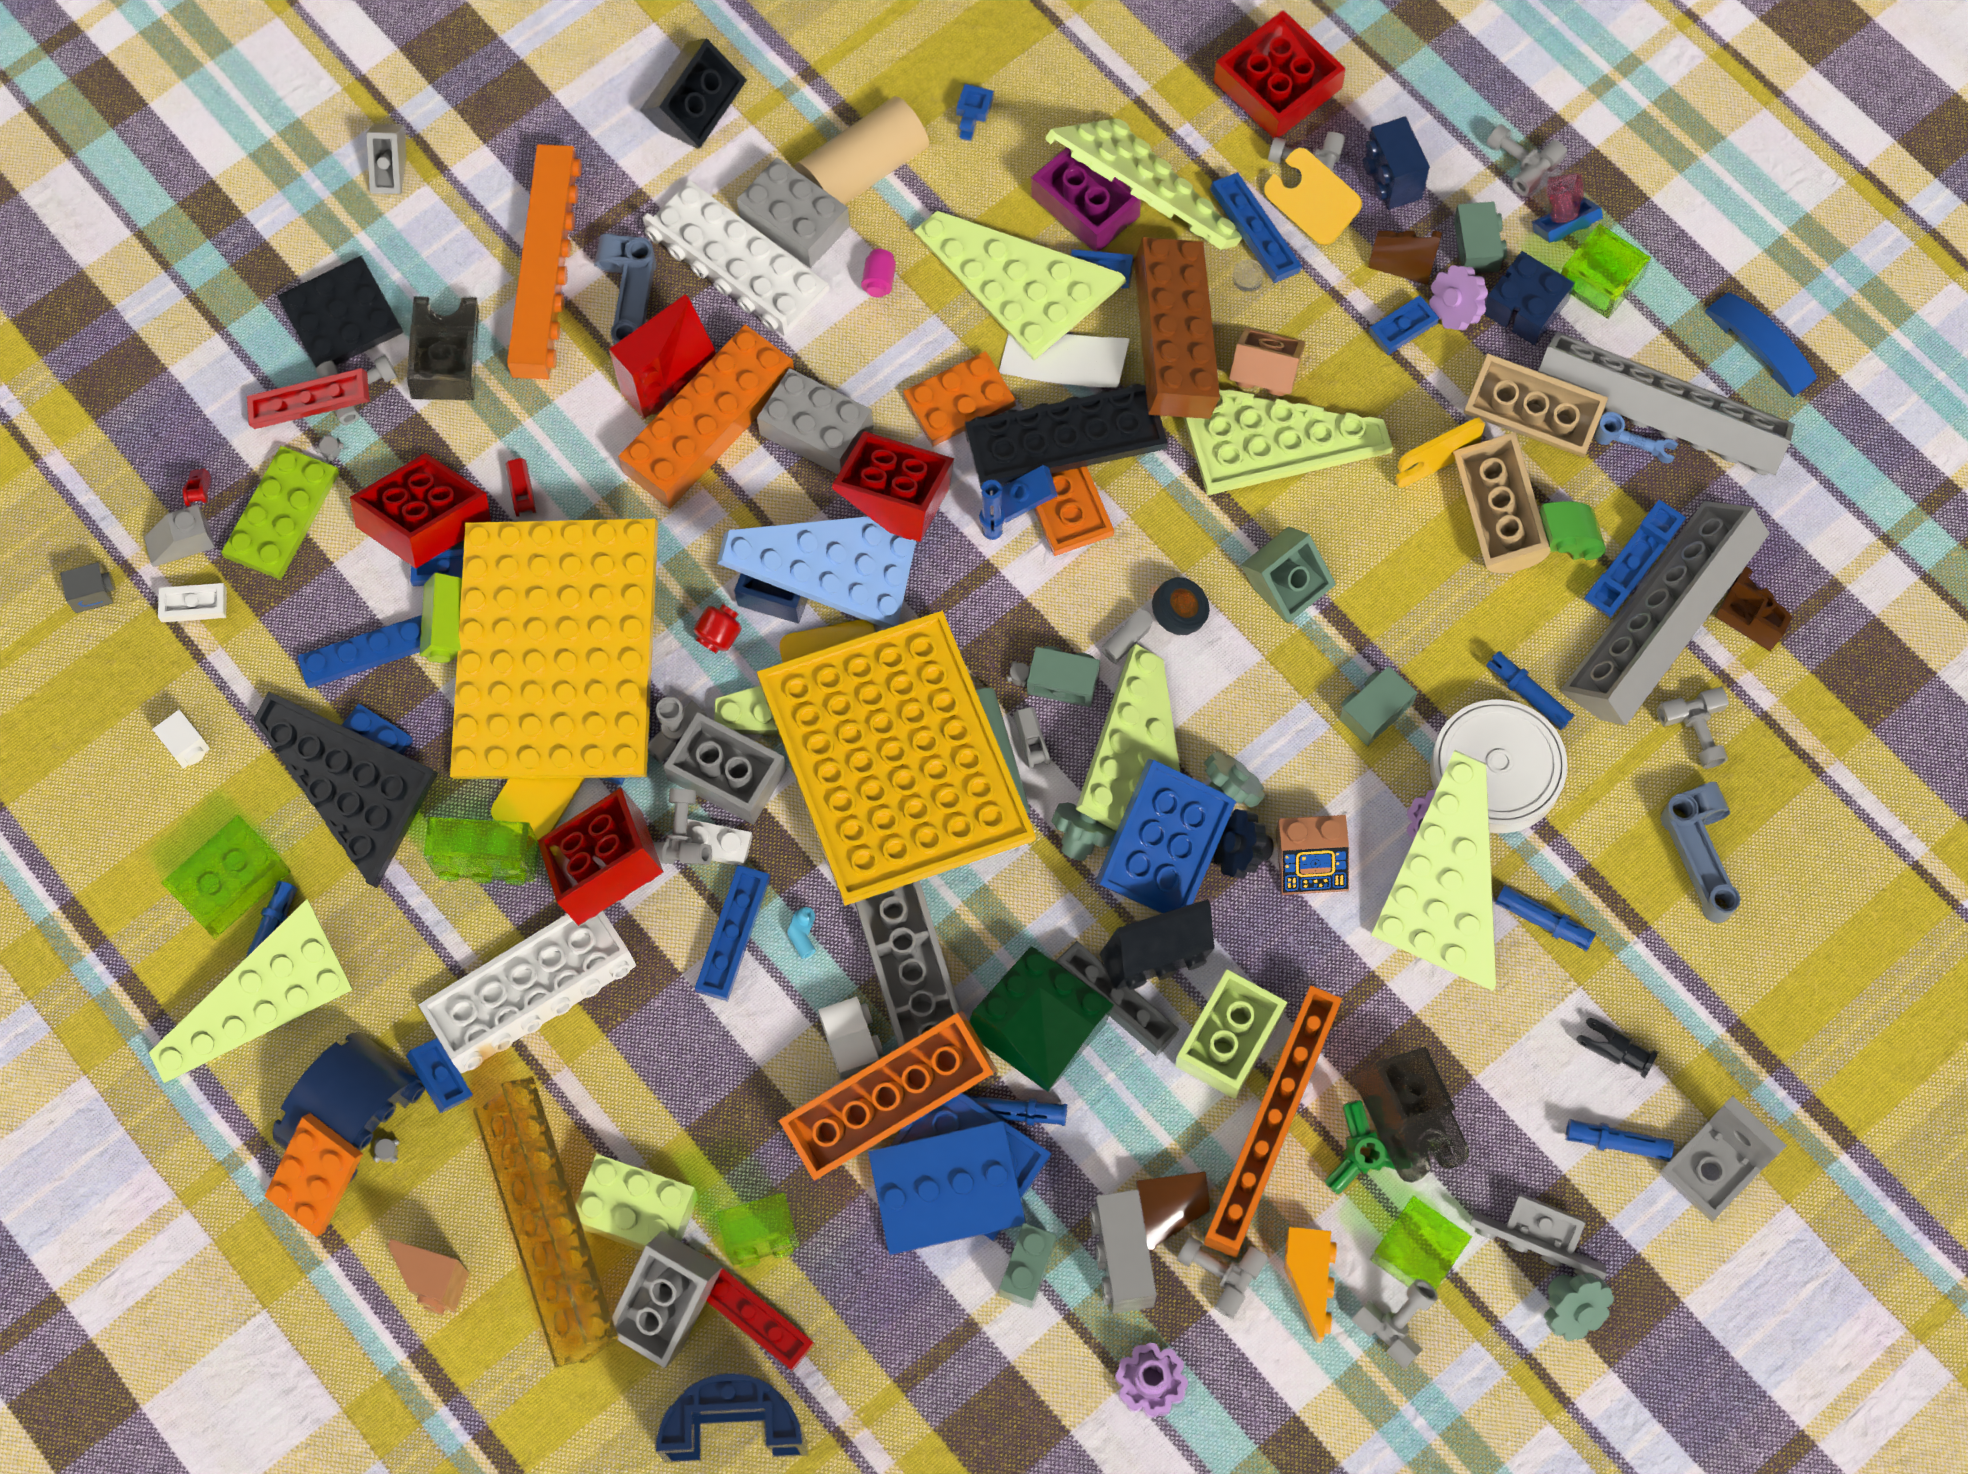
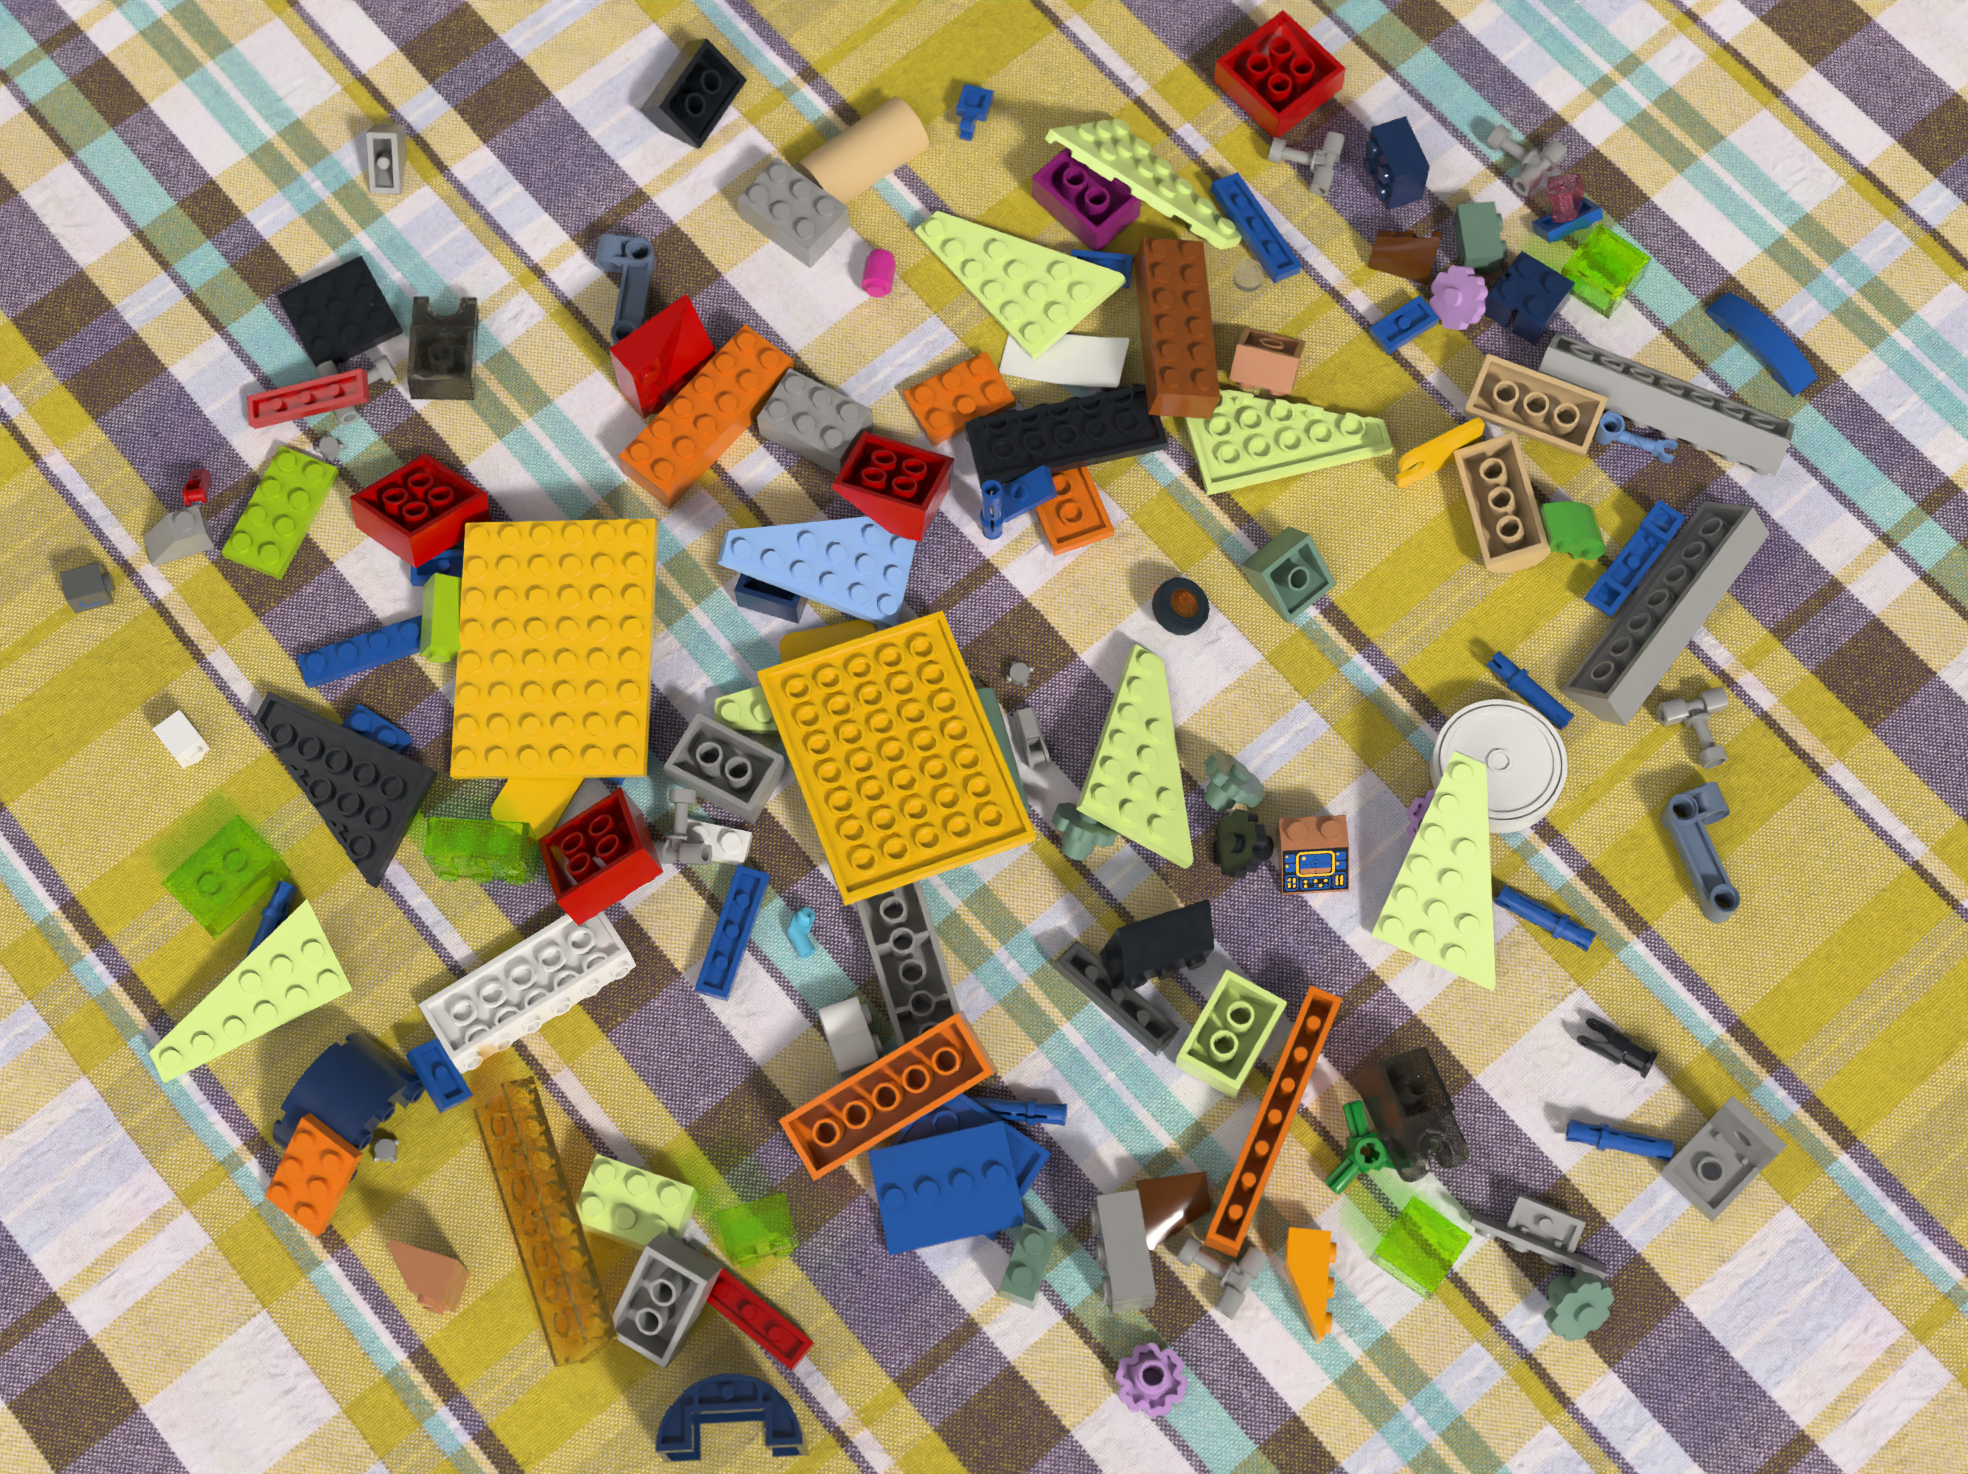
white plate [158,583,227,622] -> none
red bar [505,458,537,517] -> none
orange brick [507,144,582,380] -> none
white bracket [643,181,829,336] -> none
light grey bar [648,697,707,763] -> none
red head [693,604,742,654] -> none
dark green slope [969,946,1114,1092] -> none
sand green brick [1027,646,1100,708] -> none
blue plate [1095,759,1236,914] -> none
light grey bar [1101,610,1153,664] -> none
yellow piece [1264,148,1362,245] -> none
sand green brick [1339,666,1417,746] -> none
light grey bar [1352,1279,1438,1370] -> none
reddish brown slope [1715,566,1792,651] -> none

